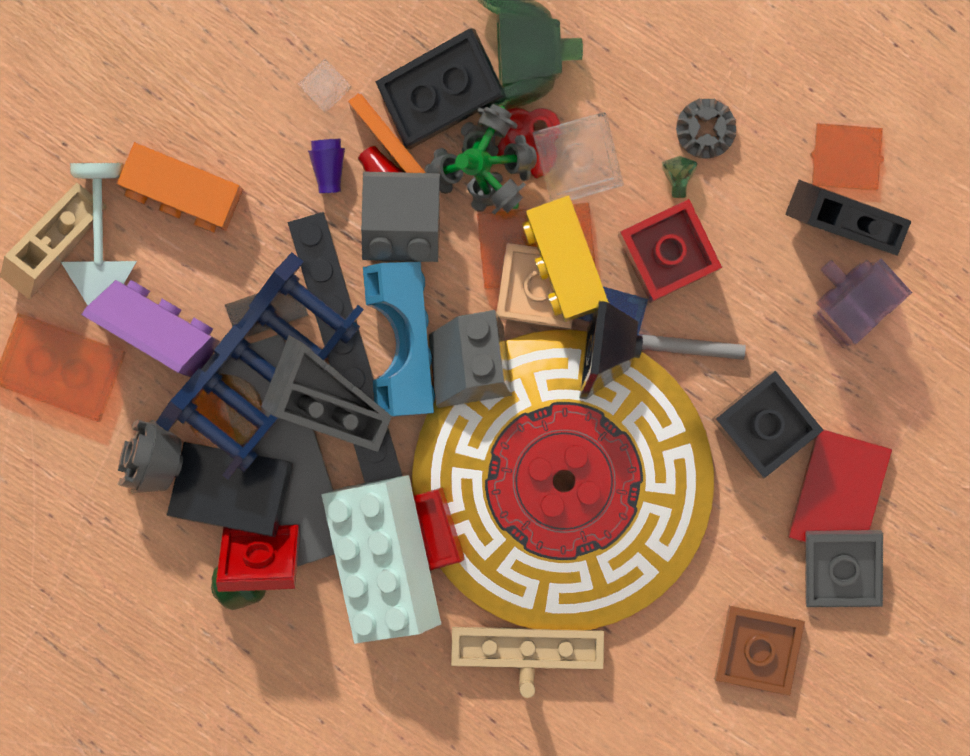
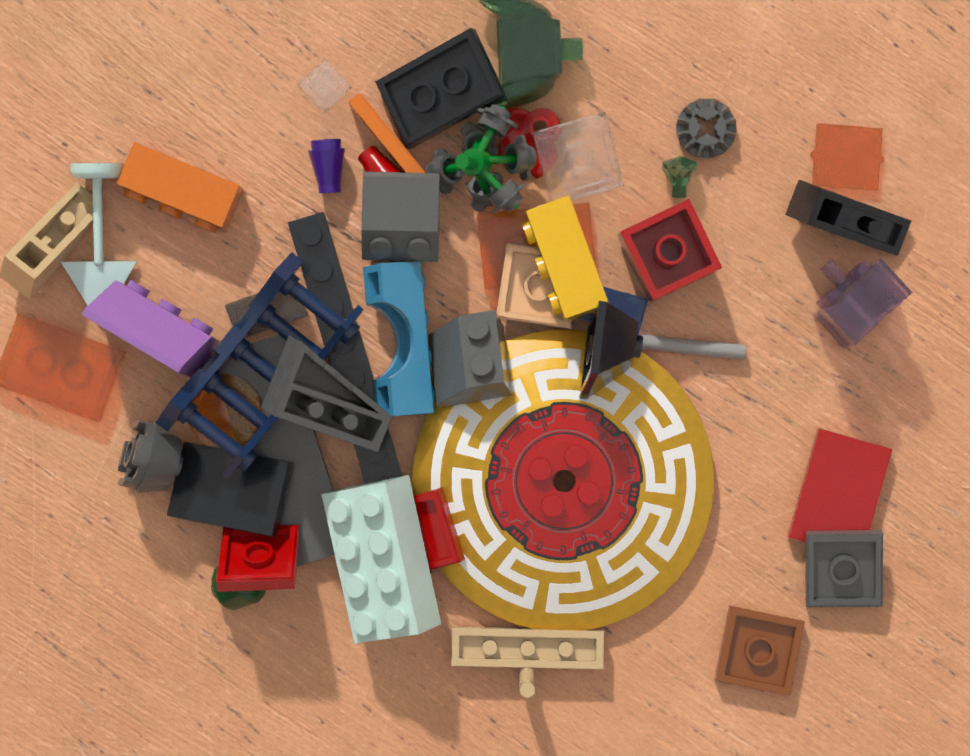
black brick [711,371,824,479] -> none

